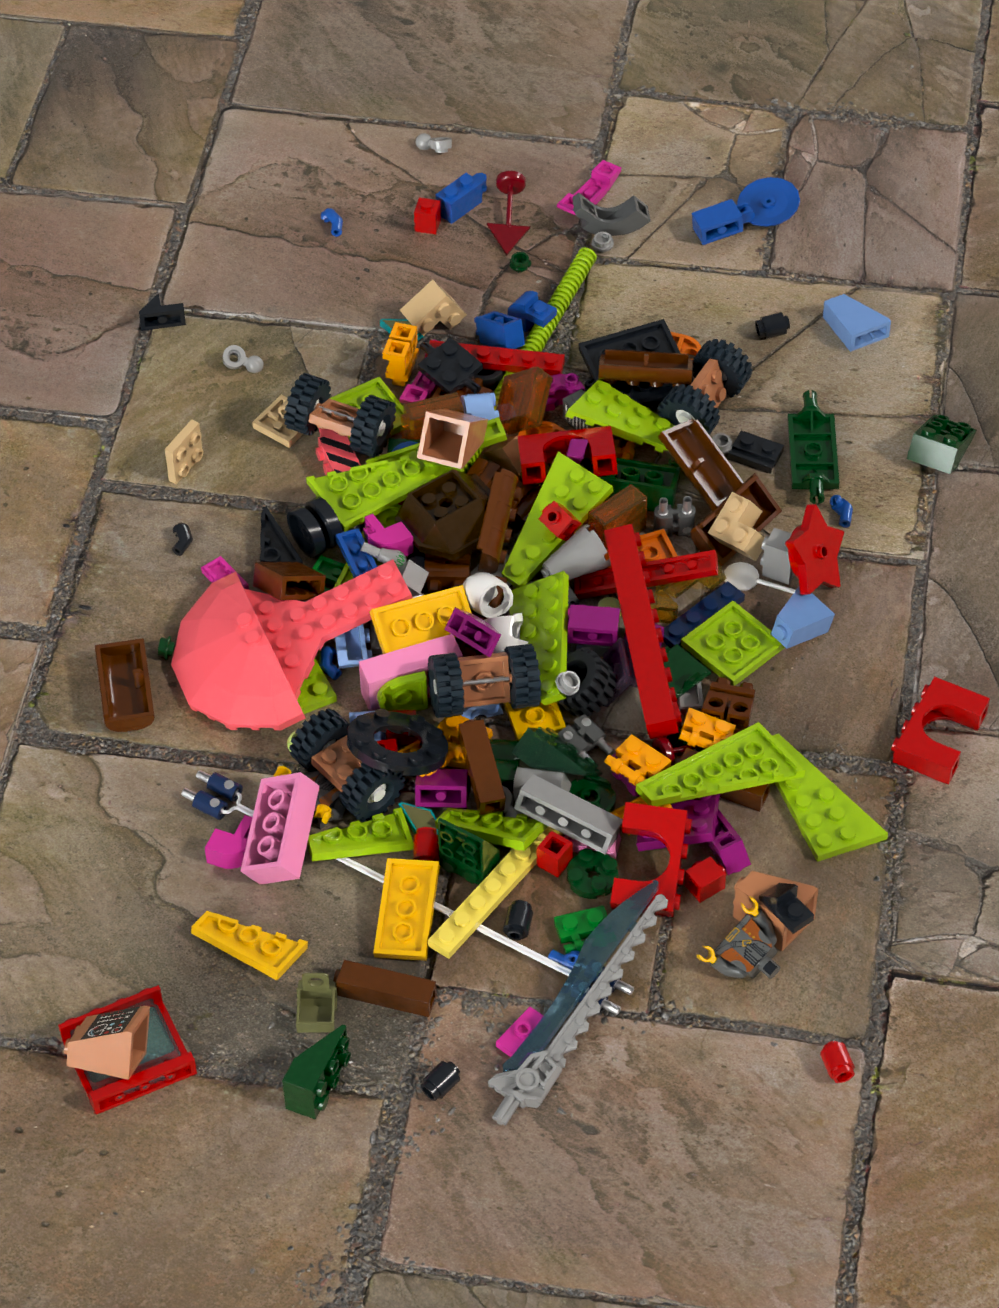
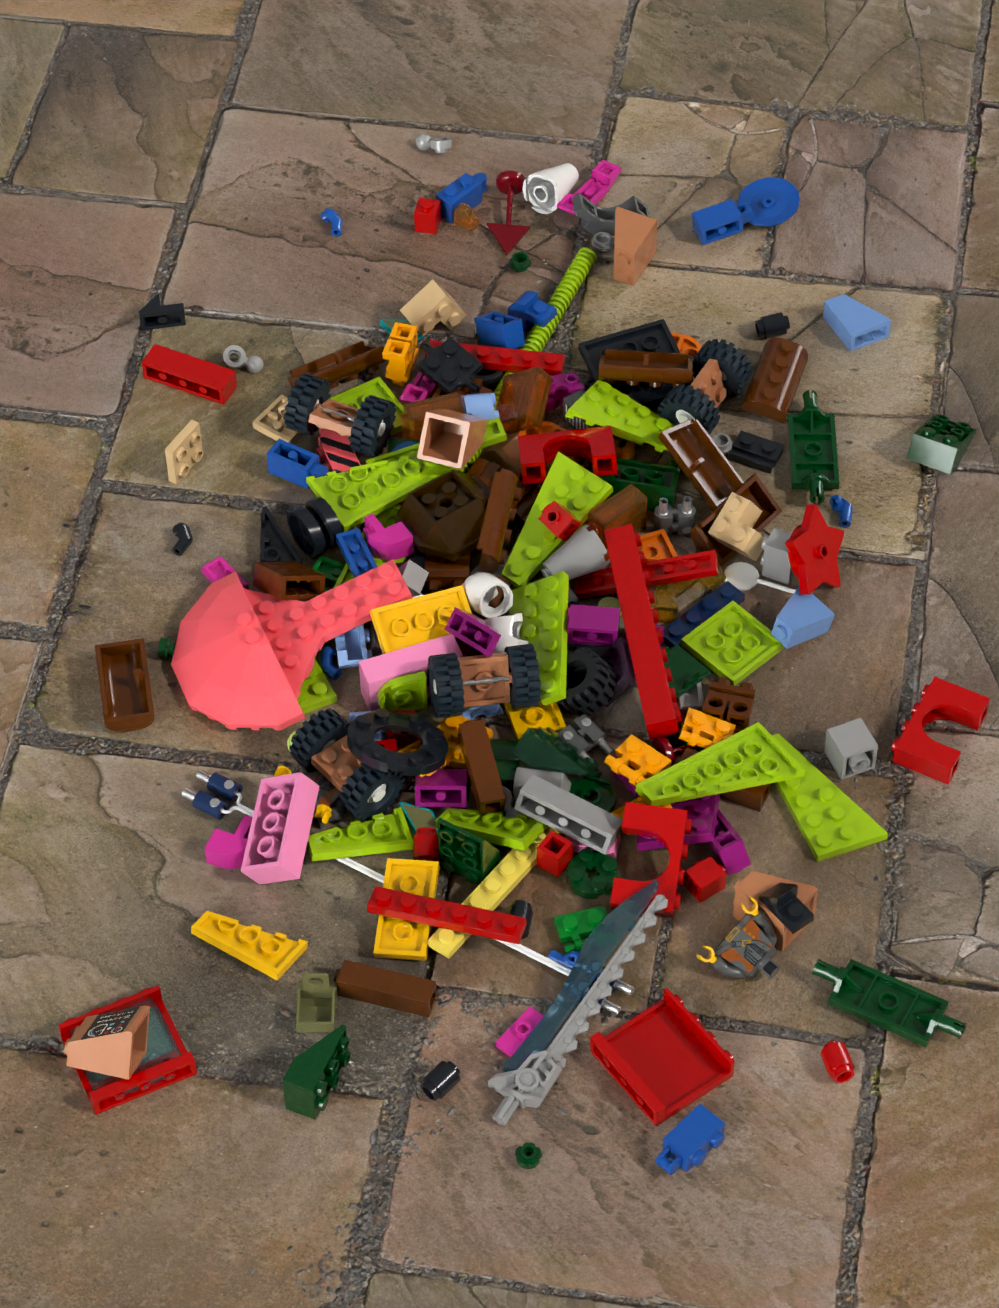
light grey piece [360,542,406,568] -> none
light grey plate [555,671,580,696] -> none
magenta slope [566,439,588,464] -> none
none -> red brick [142,344,237,405]
none -> blue brick [267,439,328,489]
none -> reddish brown container [287,341,386,389]
none -> red plate [367,886,527,944]
none -> clear orange tile [453,203,480,231]
none -> dark green plate [515,1142,542,1169]
none -> white cone [523,163,579,214]
none -> red panel [590,988,735,1127]
none -> nougat slope [613,207,657,286]
none -> blue brick [655,1104,725,1175]
none -> reddish brown container [741,337,808,424]
none -> dark green plate [812,959,967,1048]
none -> light grey head [824,718,878,780]

